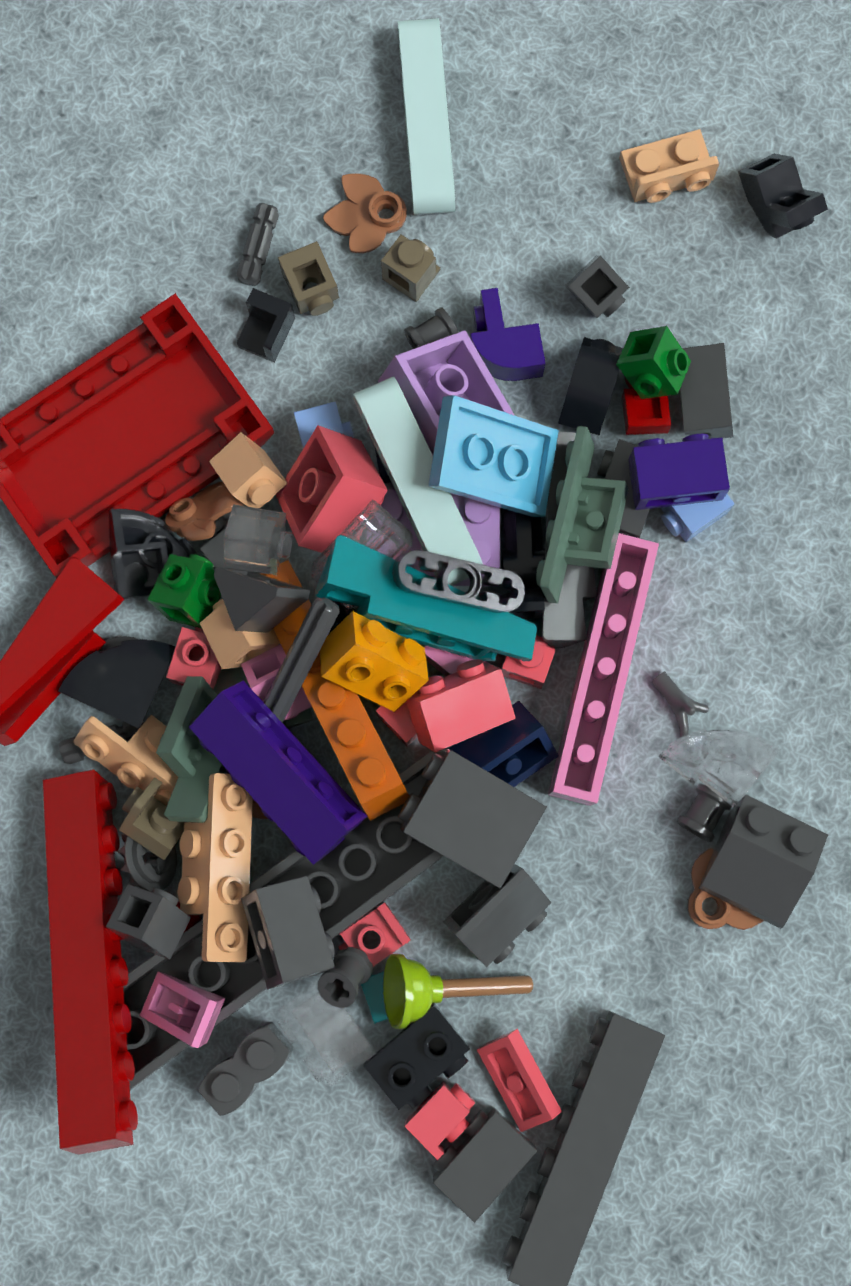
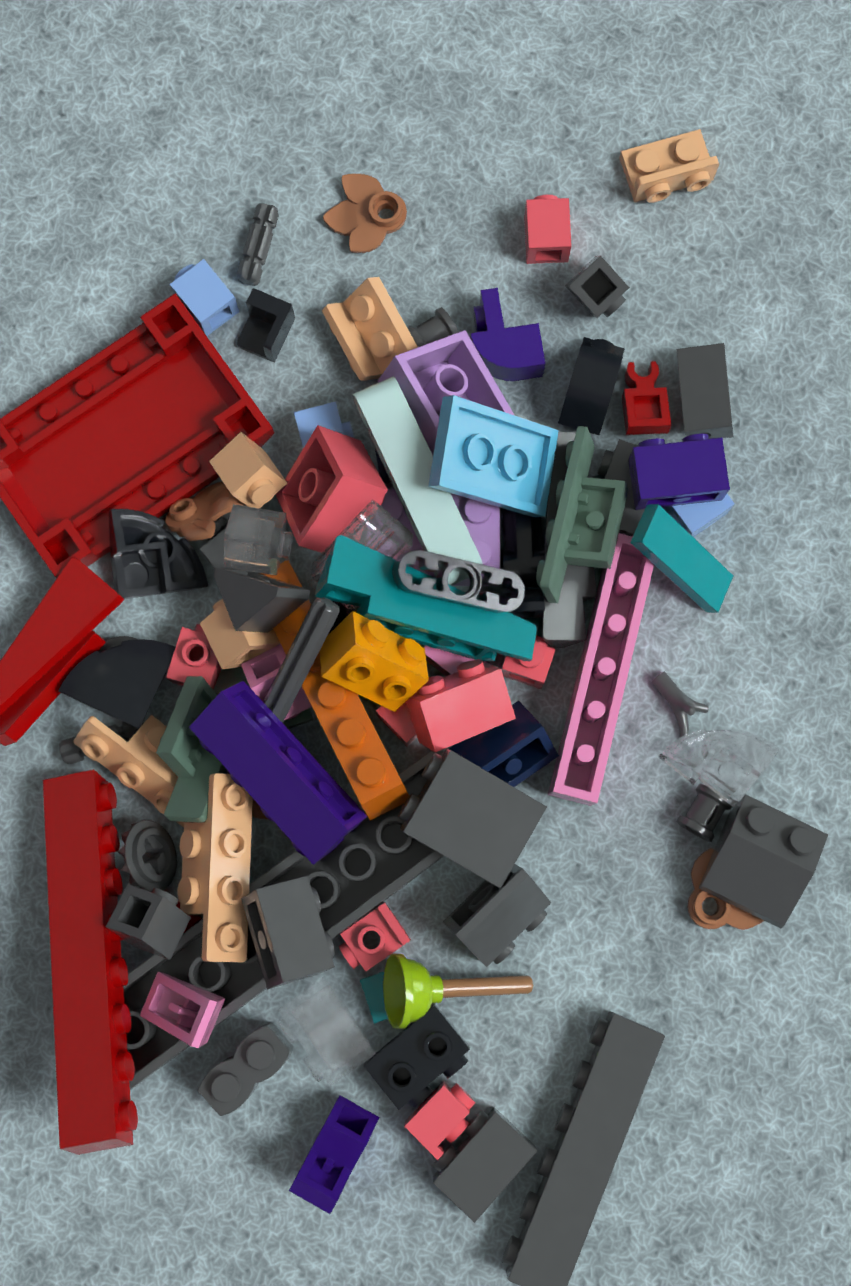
dark tan bracket [119,778,185,860] -> none
green brick [148,554,221,628] -> none
dark tan brick [278,241,339,316] -> none
dark grey bush [317,947,373,1008] -> none
dark tan brick [381,234,441,302] -> none
light aqua beam [398,18,455,215] -> none
coral plate [477,1029,562,1132] -> none
green brick [616,326,691,399] -> none
black brick [738,153,828,239] -> none
none -> light blue brick [170,259,240,336]
none -> dark purple brick [289,1095,380,1214]
none -> light nougat bracket [322,277,418,381]
none -> coral brick [524,194,572,264]
none -> teal tile [630,504,734,613]

